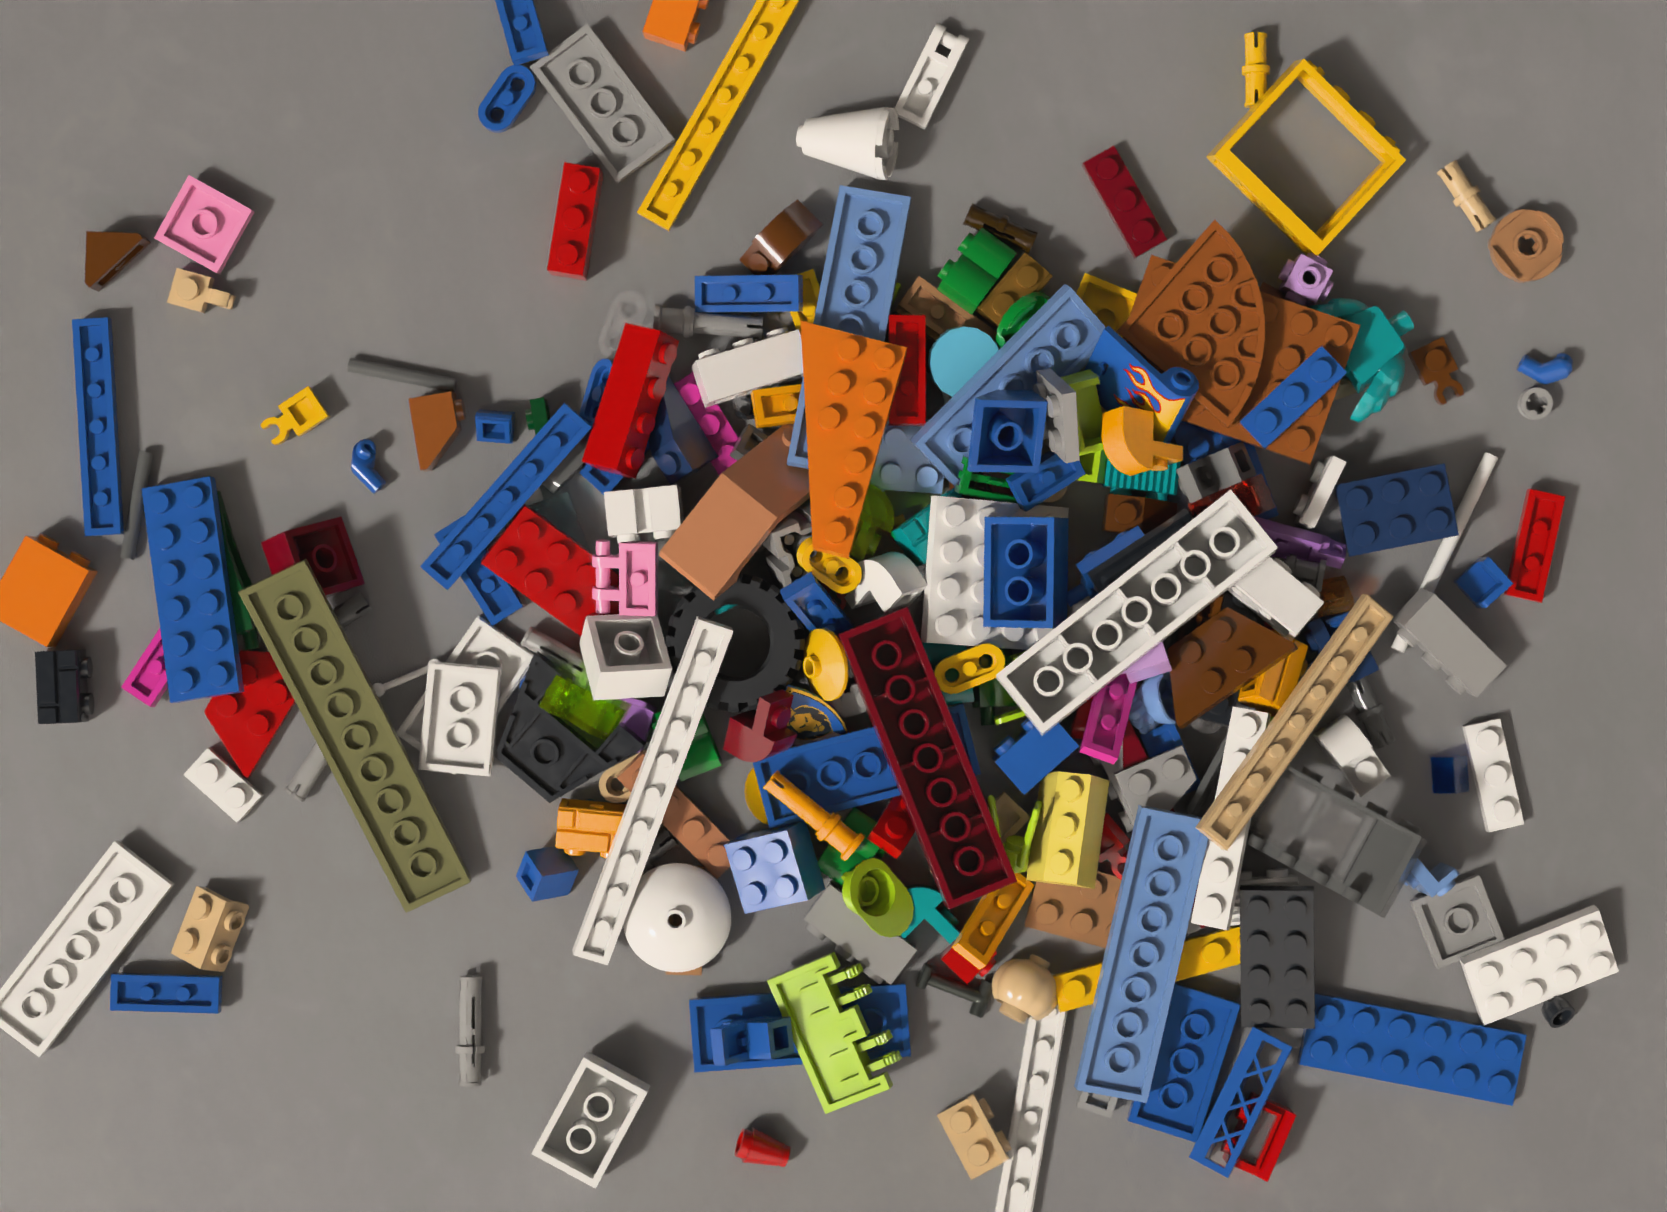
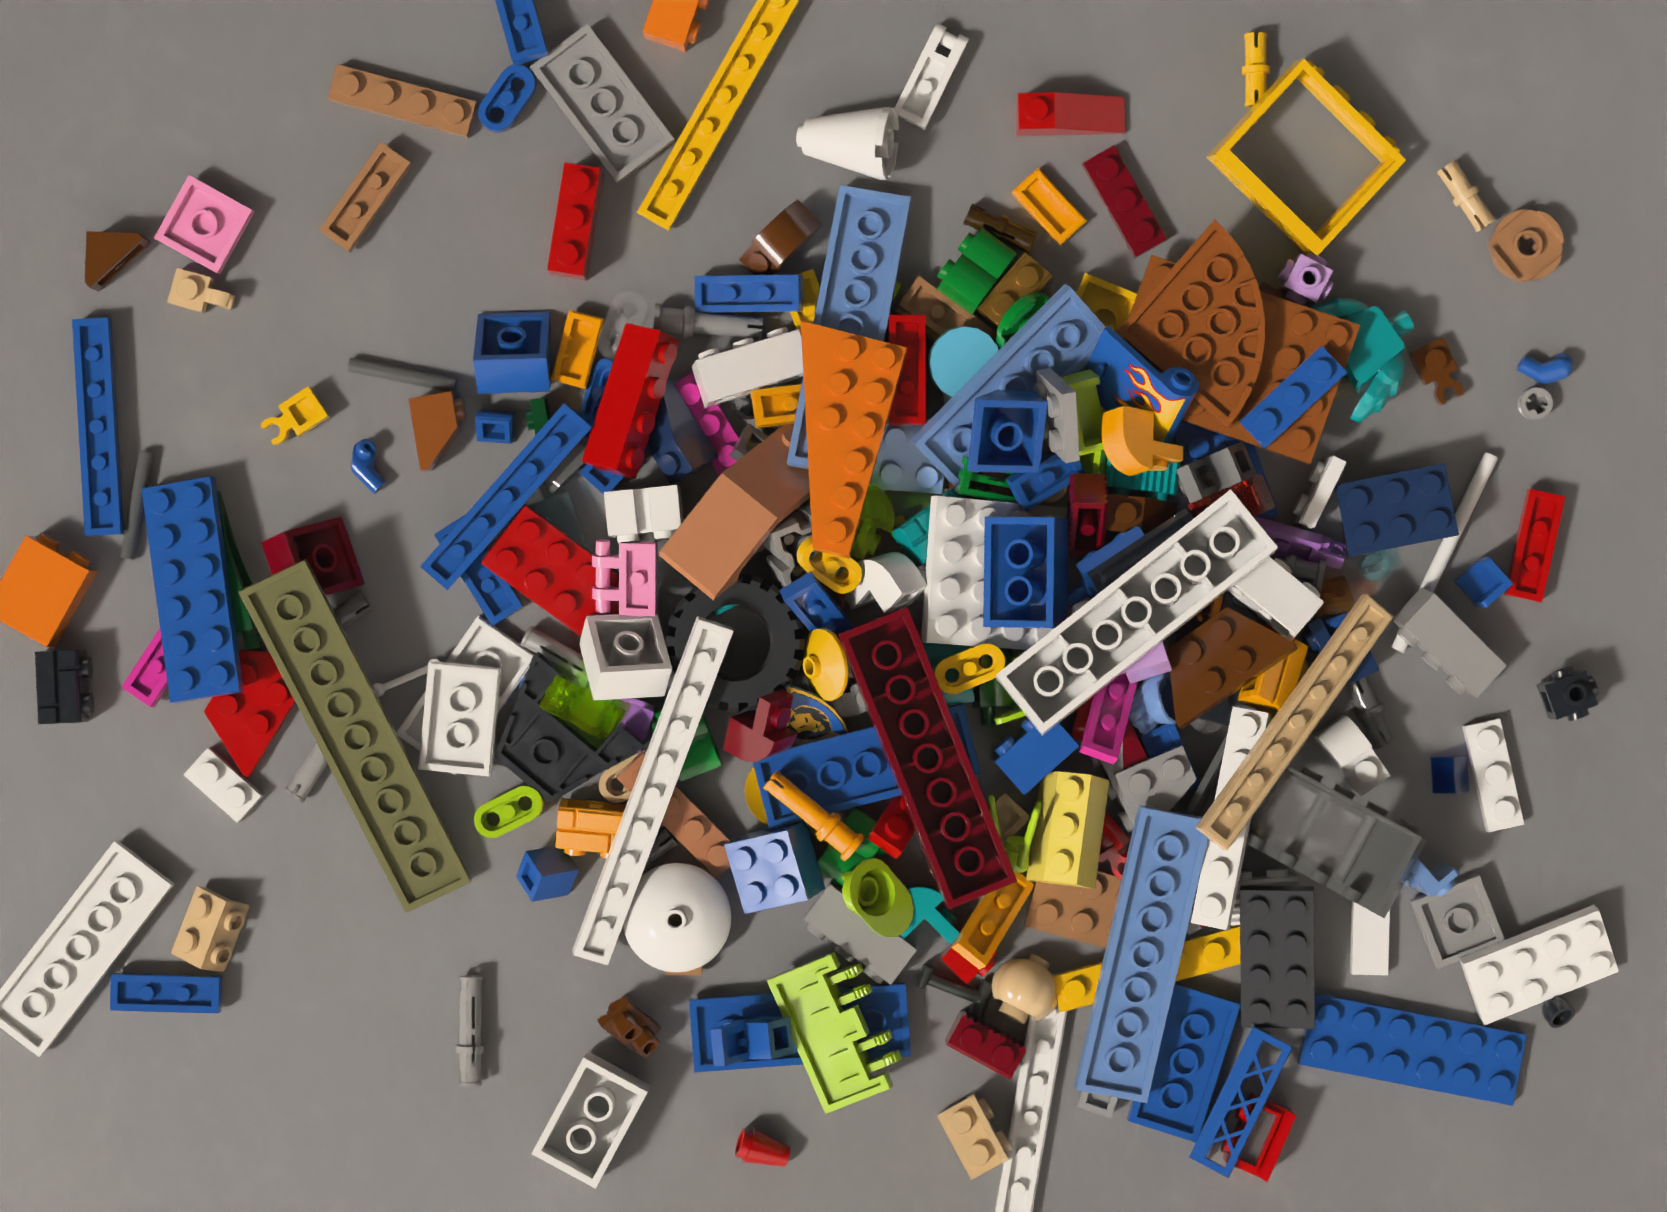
none -> medium nougat plate [318,142,412,253]
none -> medium nougat plate [327,64,478,138]
none -> blue slope [473,312,552,394]
none -> lime plate [474,785,544,838]
none -> light orange plate [551,310,605,390]
none -> reddish brown hips [597,996,661,1058]
none -> dark red brick [945,1010,1026,1079]
none -> light orange tile [1011,168,1087,247]
none -> red slope [1016,92,1125,136]
none -> dark red brick [1066,473,1109,557]
none -> white tile [1350,901,1390,975]
none -> clear light blue hinge [1359,553,1389,582]
none -> black brick [1536,666,1599,721]

